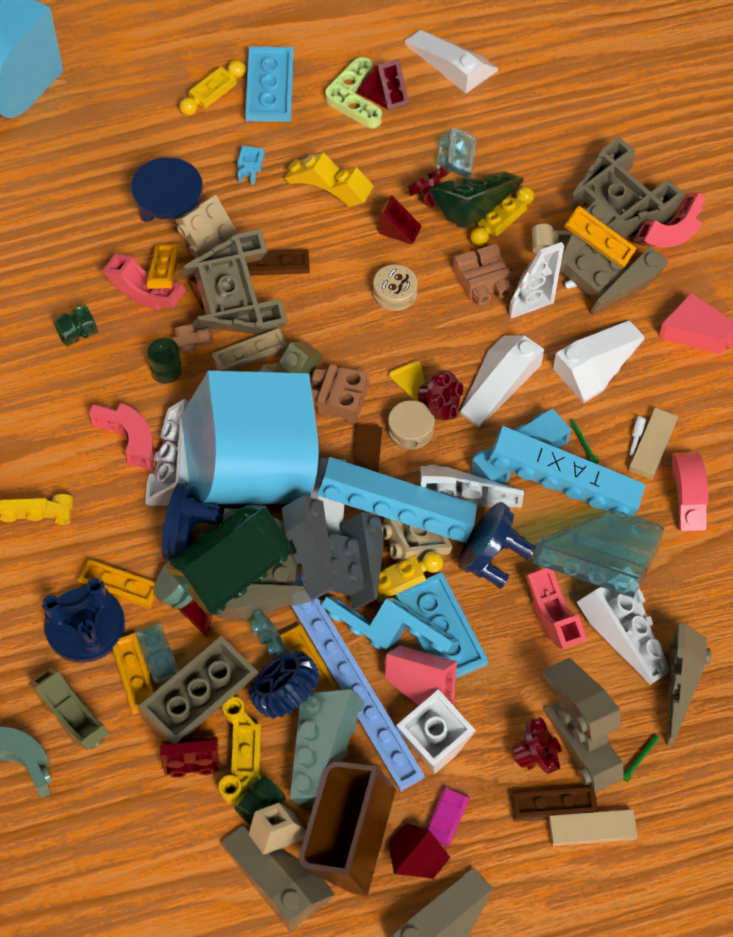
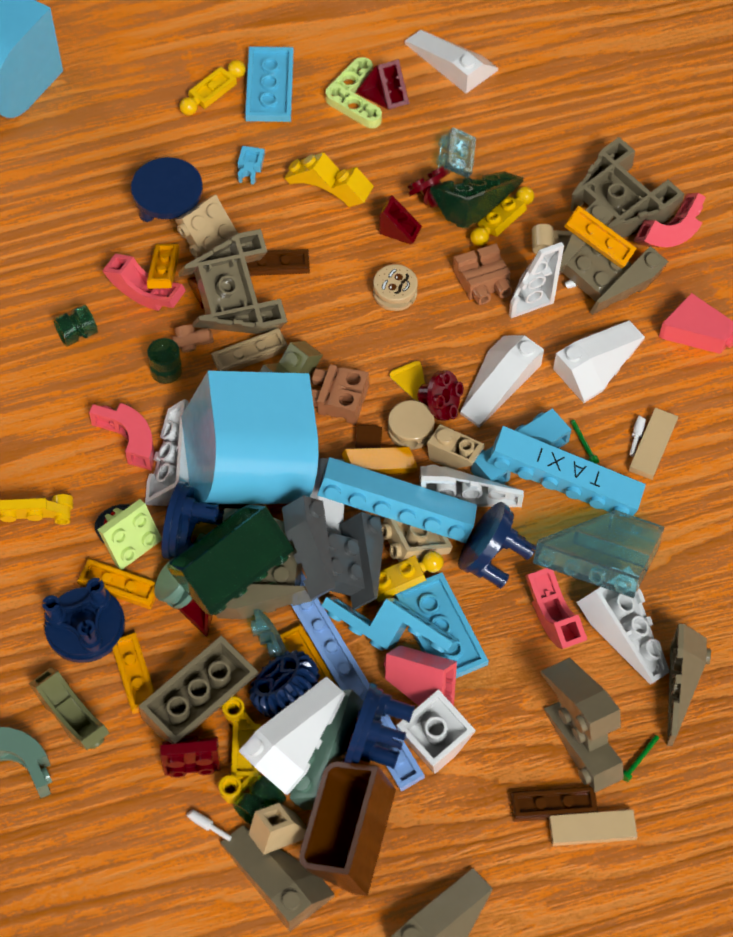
clear light blue slope [136,623,179,683] -> none
dark red slope [388,823,450,880] -> none
dark pink tile [426,786,470,848] -> none
dark red plate [512,717,561,774] -> none
coral arch [672,452,708,531] -> none
none -> yellowish green plate [95,499,162,570]
none -> white piece [186,809,232,841]
none -> white wedge [239,677,346,795]
none -> light orange tile [342,447,418,474]
none -> dark blue piece [344,683,415,769]
none -> tan slope [427,424,485,469]

